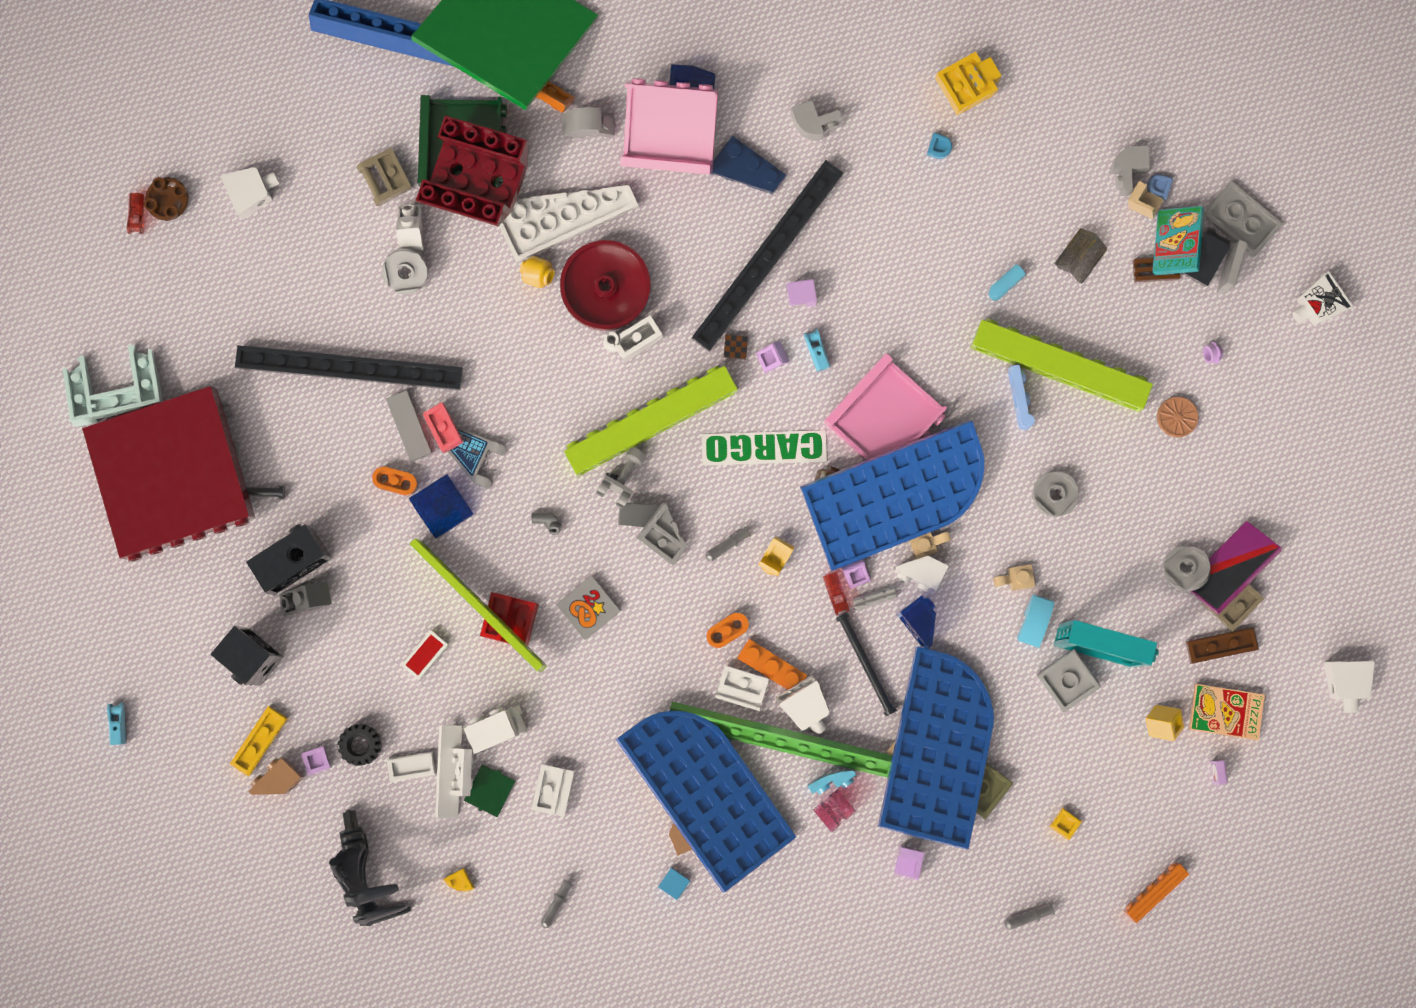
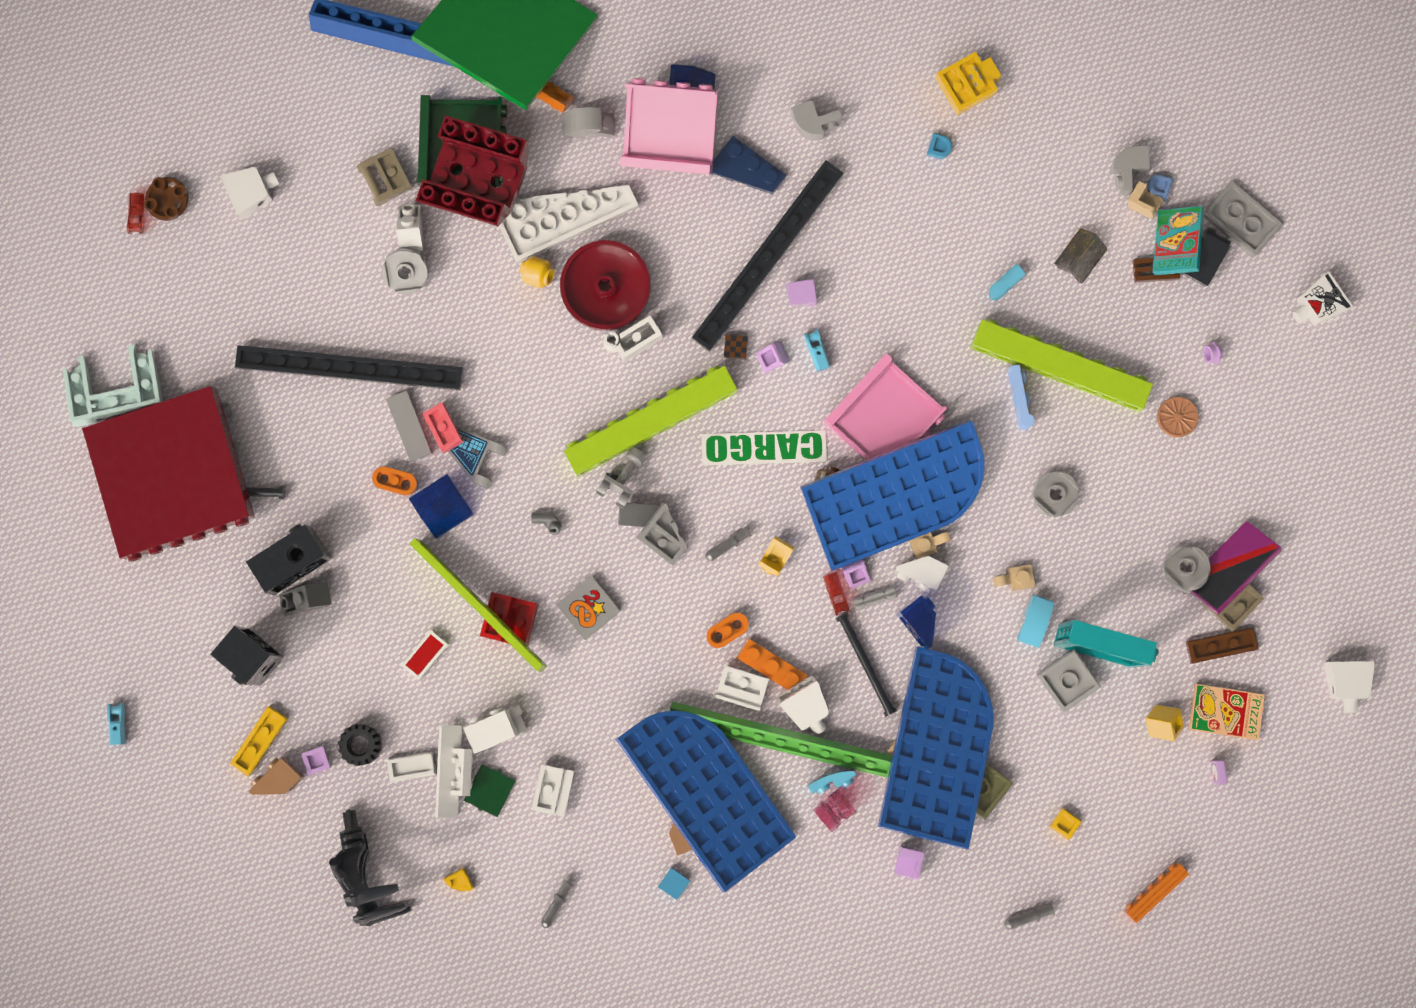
light grey tile [1216,240,1248,295] -> none

